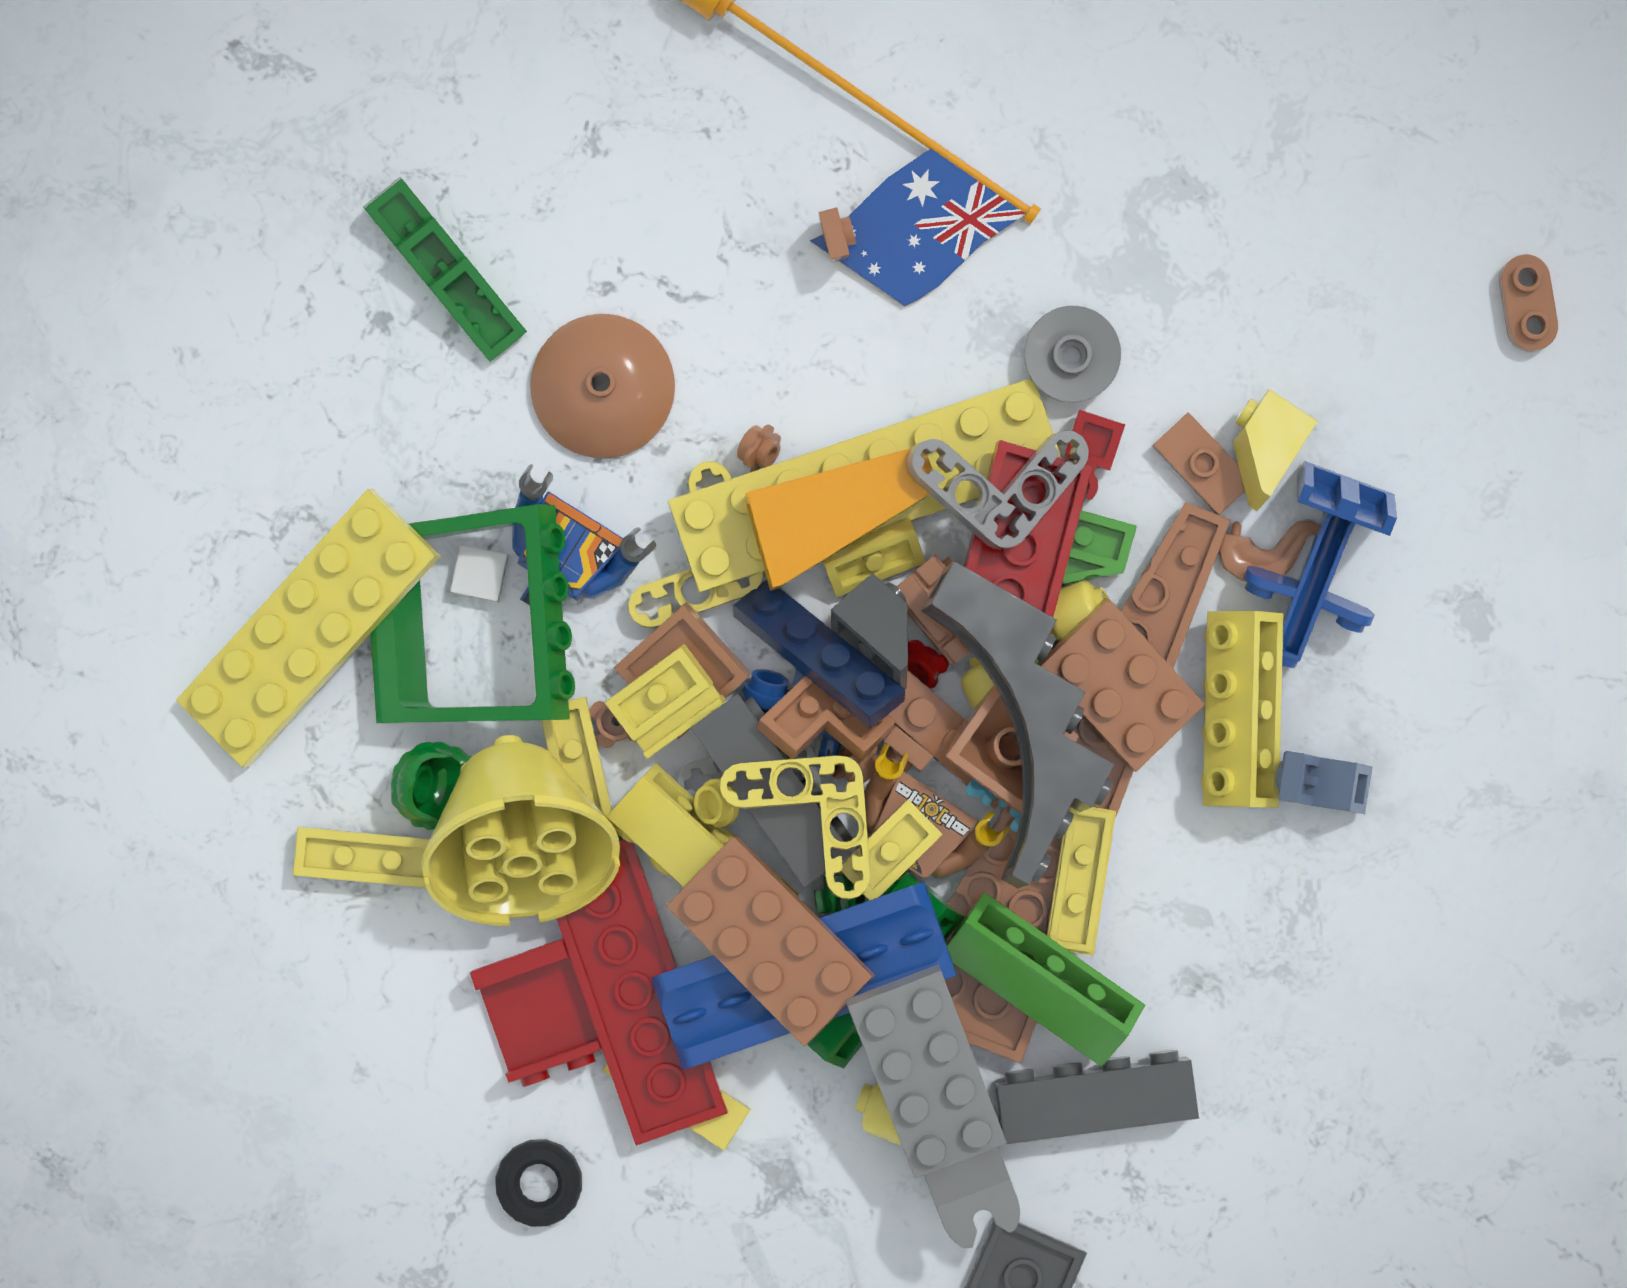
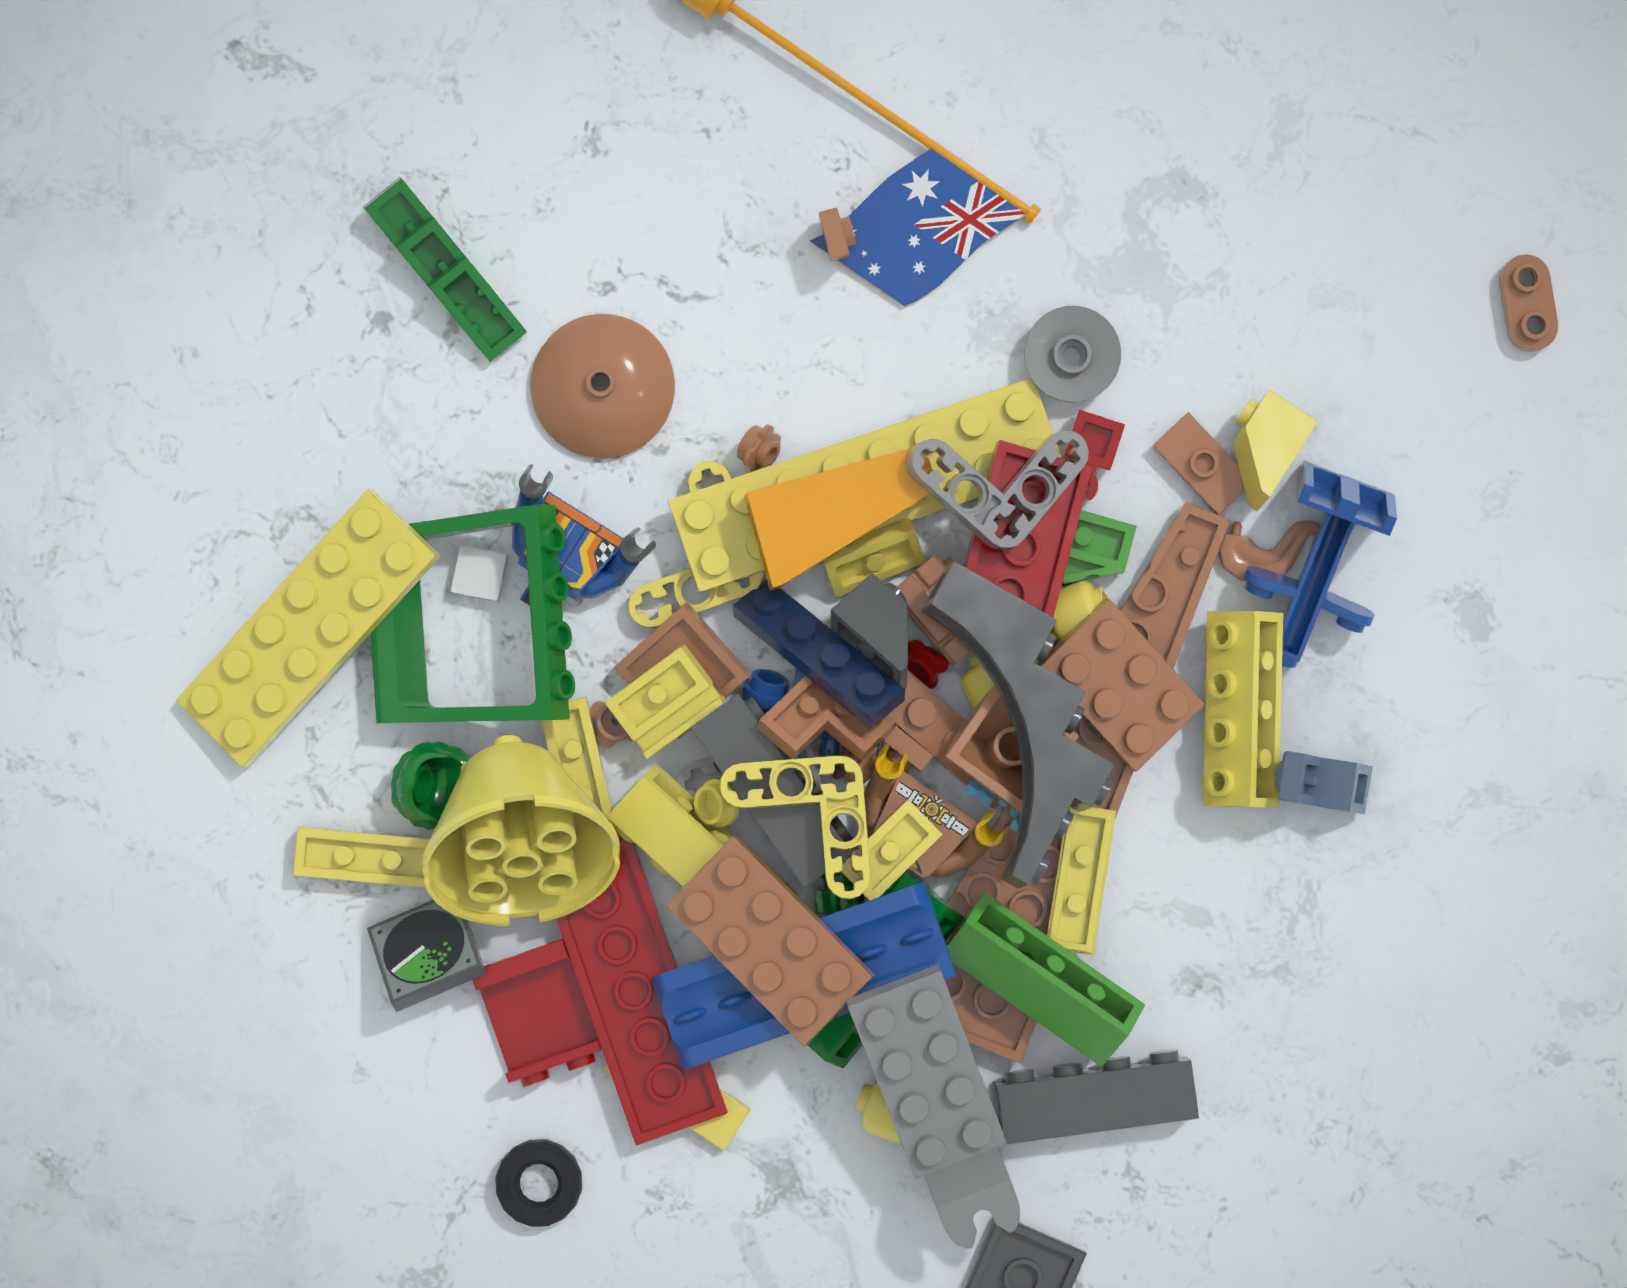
none -> tile [367,900,487,1012]

